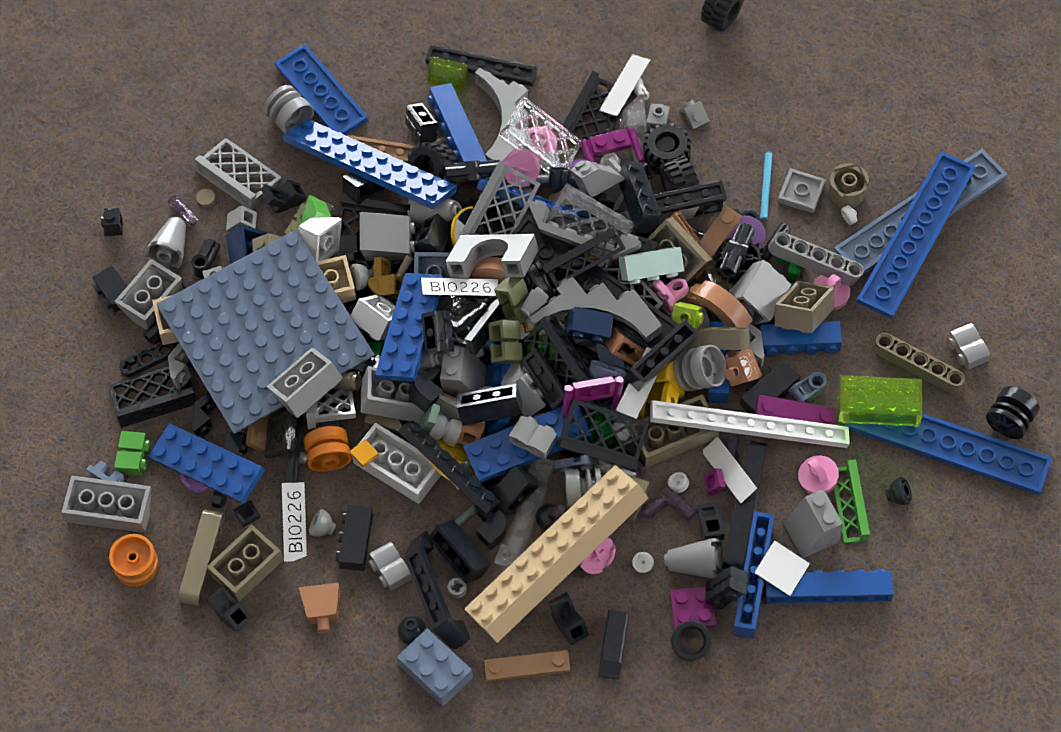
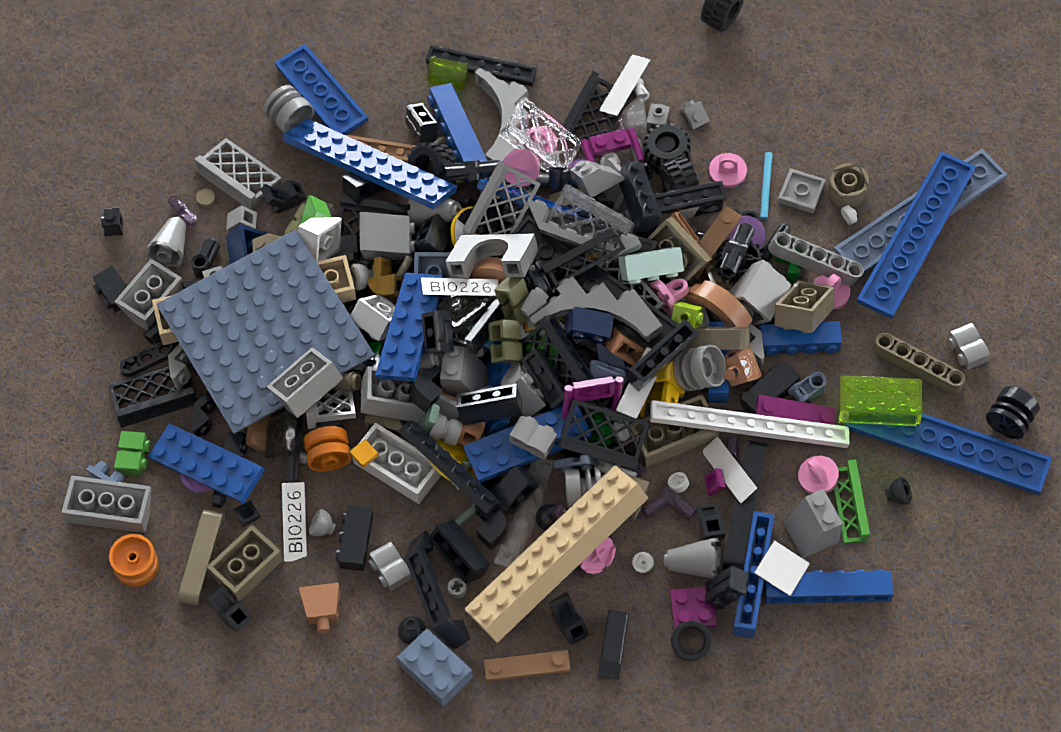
none -> bright pink tile [709,153,747,188]

